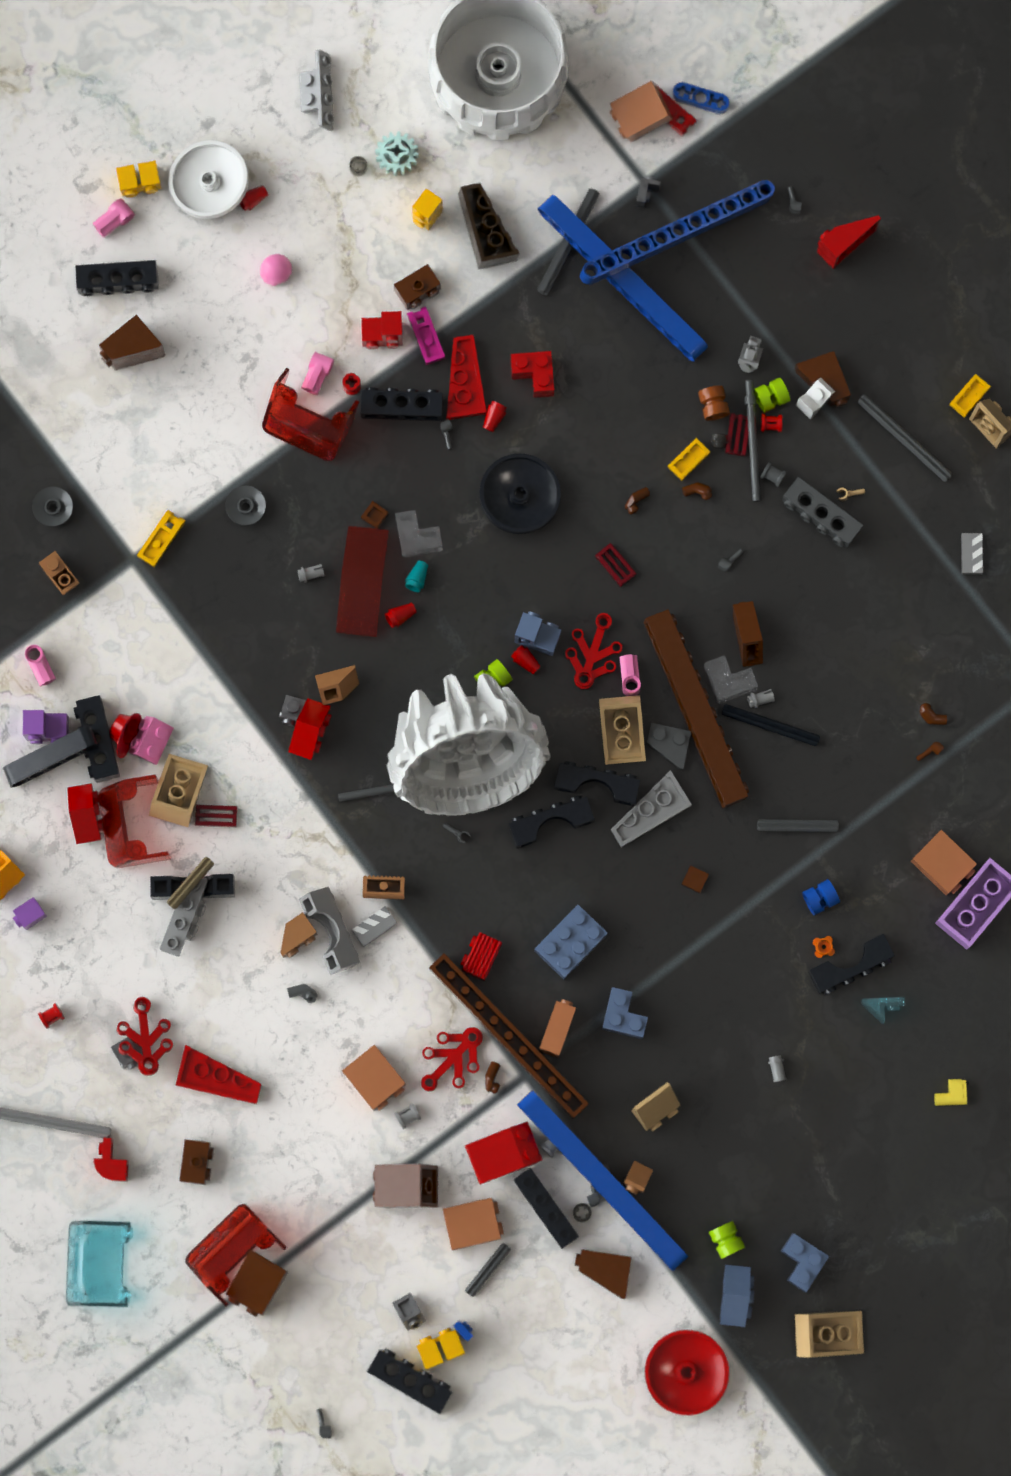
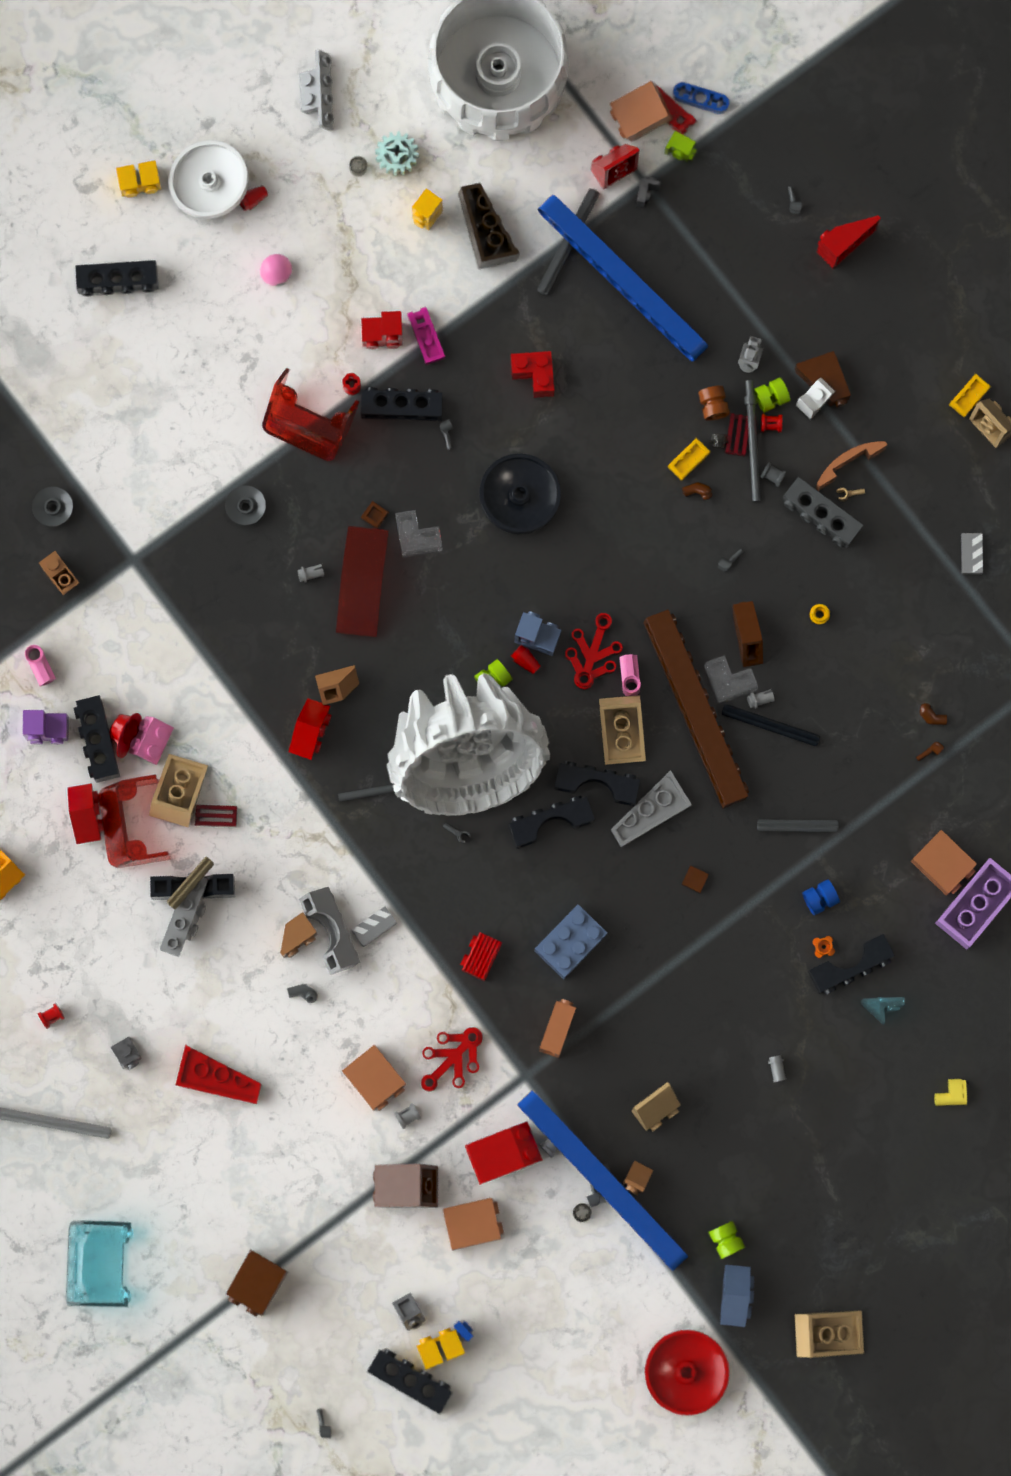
black beam [3,725,99,788] -> none
medium lavender brick [13,897,47,930] -> none
bright pink piece [93,198,135,237] -> none
red brick [93,1138,129,1182] -> none
reddish brown slope [99,314,165,370] -> none
red plant [116,997,173,1076] -> none
yellow plate [137,510,186,568] -> none
reddish brown brick [179,1139,214,1185] -> none
clear red windscreen [185,1204,287,1307] -> none
flat silver bracket [279,695,306,726] -> none
bright pink piece [302,352,334,395] -> none
medium nougat brick [363,875,405,899] -> none
red cone [385,602,417,628] -> none
reddish brown brick [394,264,441,309] -> none
teal cone [405,561,429,592] -> none
reddish brown brick [429,954,589,1119] -> none
red wing [447,335,486,420] -> none
dark grey axle [465,1243,511,1297] -> none
red cone [483,401,507,432] -> none
reddish brown arm [485,1061,500,1094] -> none
black brick [513,1167,579,1249] -> none
reddish brown slope [575,1250,631,1299] -> none
blue beam [580,180,775,285] -> none
dark red tile [595,543,637,587] -> none
sand blue brick [602,987,648,1039] -> none
reddish brown arm [625,487,650,515] -> none
dark grey wing [647,723,691,770] -> none
sand blue brick [780,1233,829,1292] -> none
dark grey axle [858,394,952,482] -> none
none -> red slope [591,144,640,190]
none -> lime brick [664,131,697,161]
none -> yellow plate [809,604,830,625]
none -> nougat slope [816,441,888,491]

